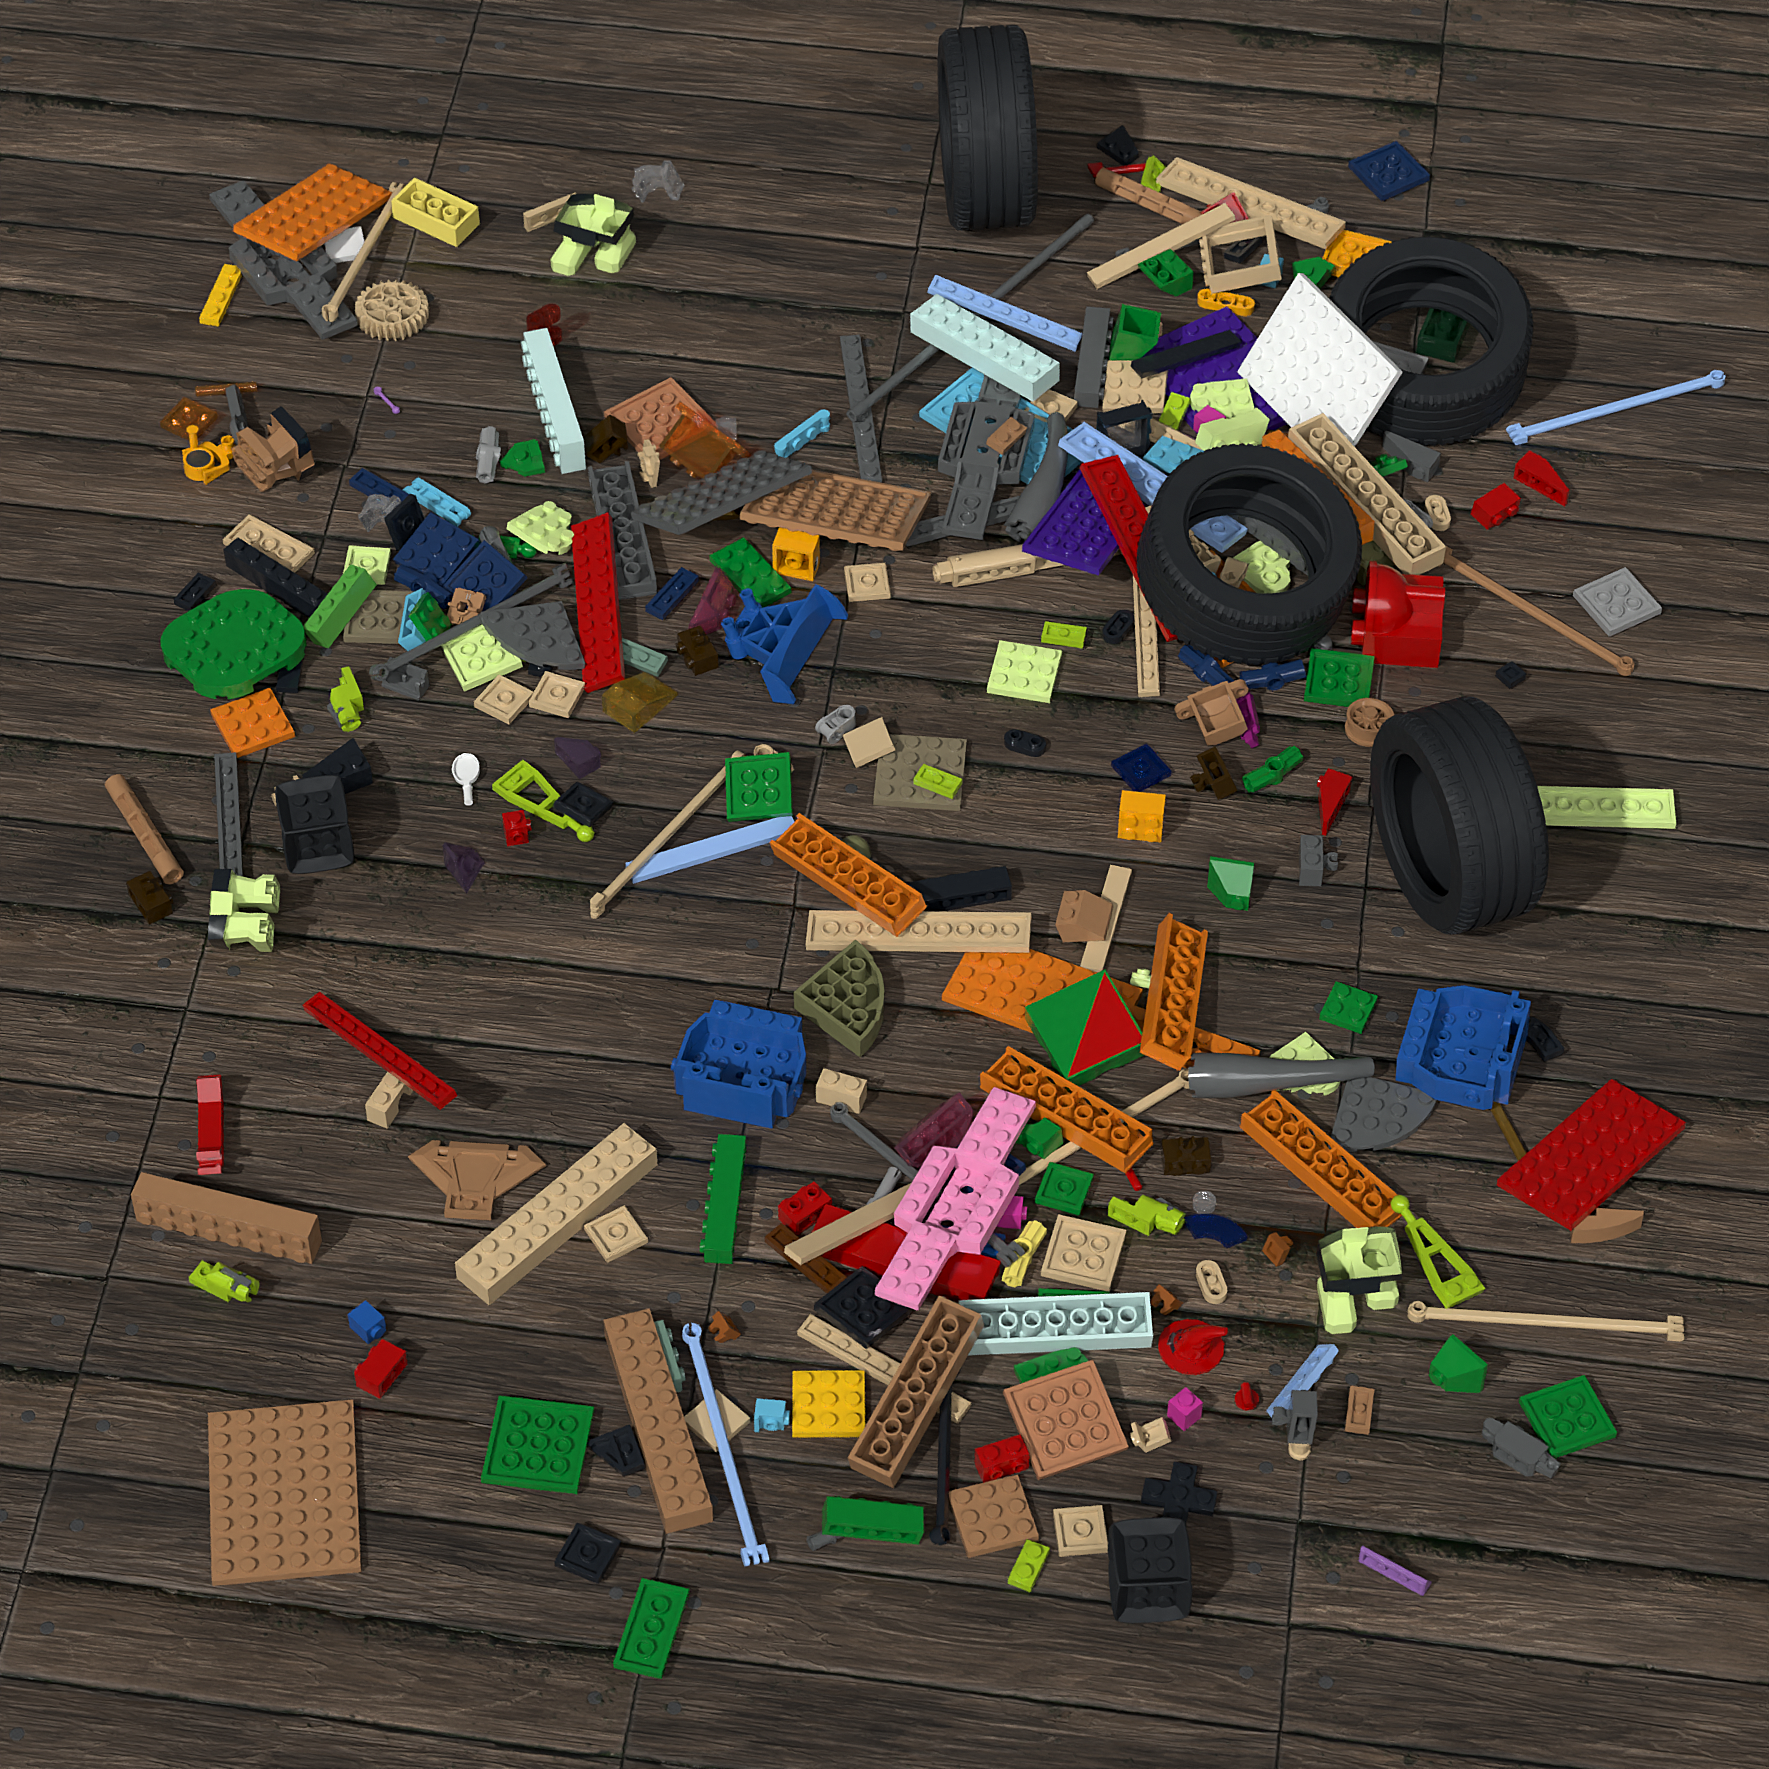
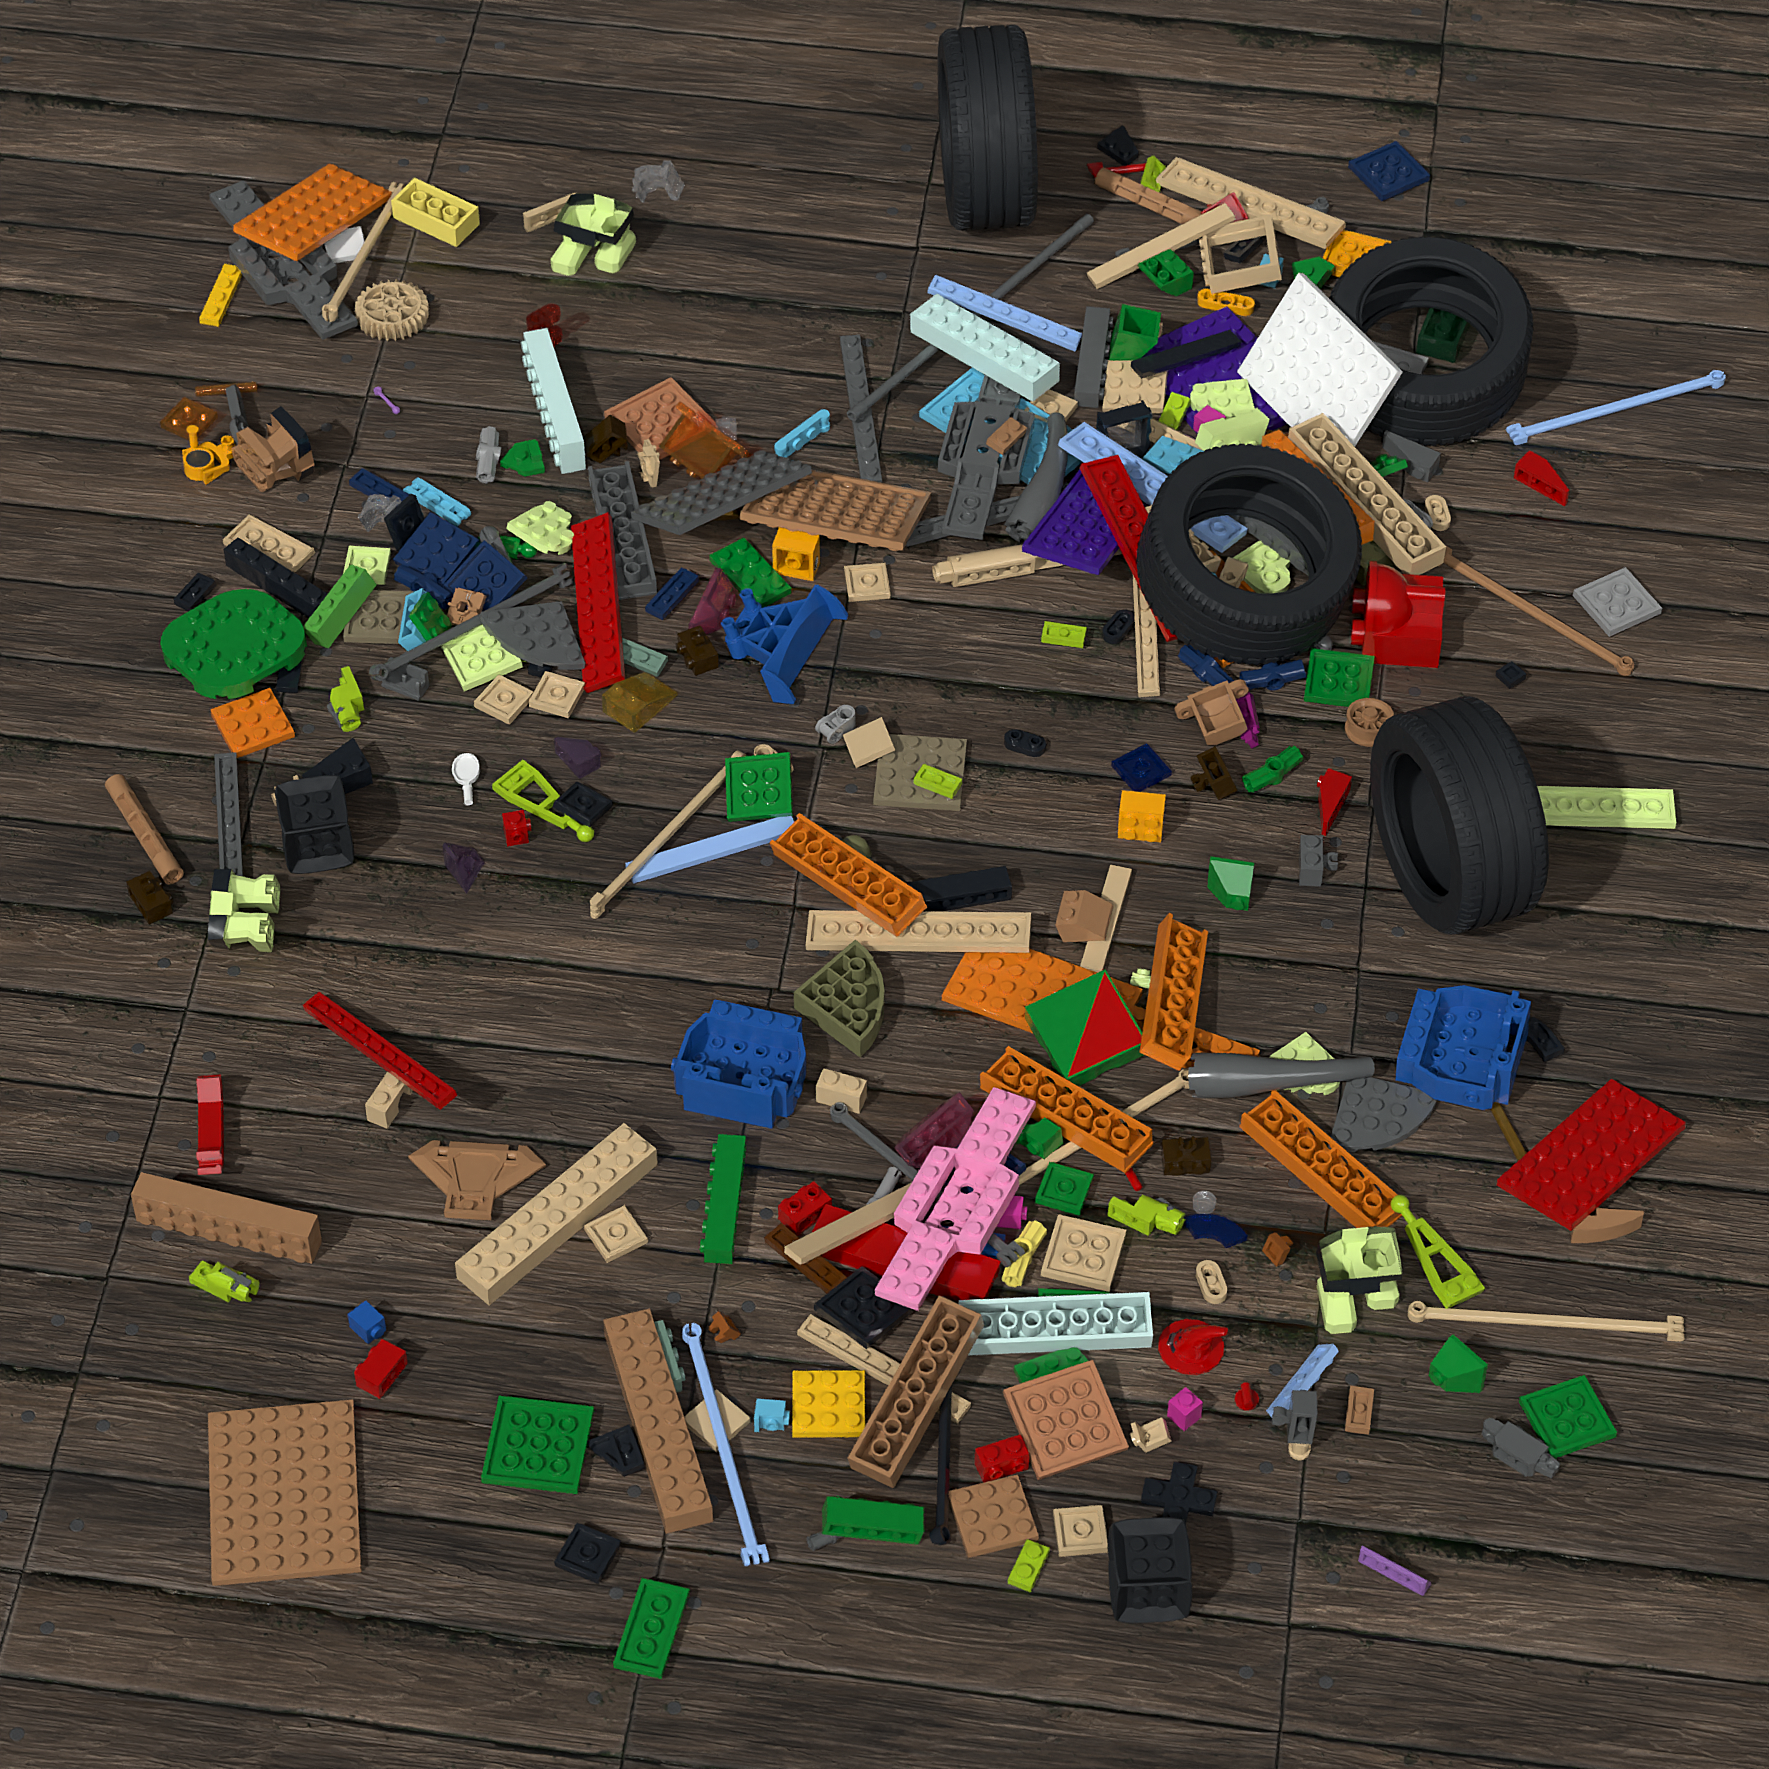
yellowish green plate [987,640,1062,703] -> none
dark orange tile [1151,1284,1183,1315] -> none
green plate [1319,981,1378,1034] -> none
red brick [1471,483,1521,530] -> none

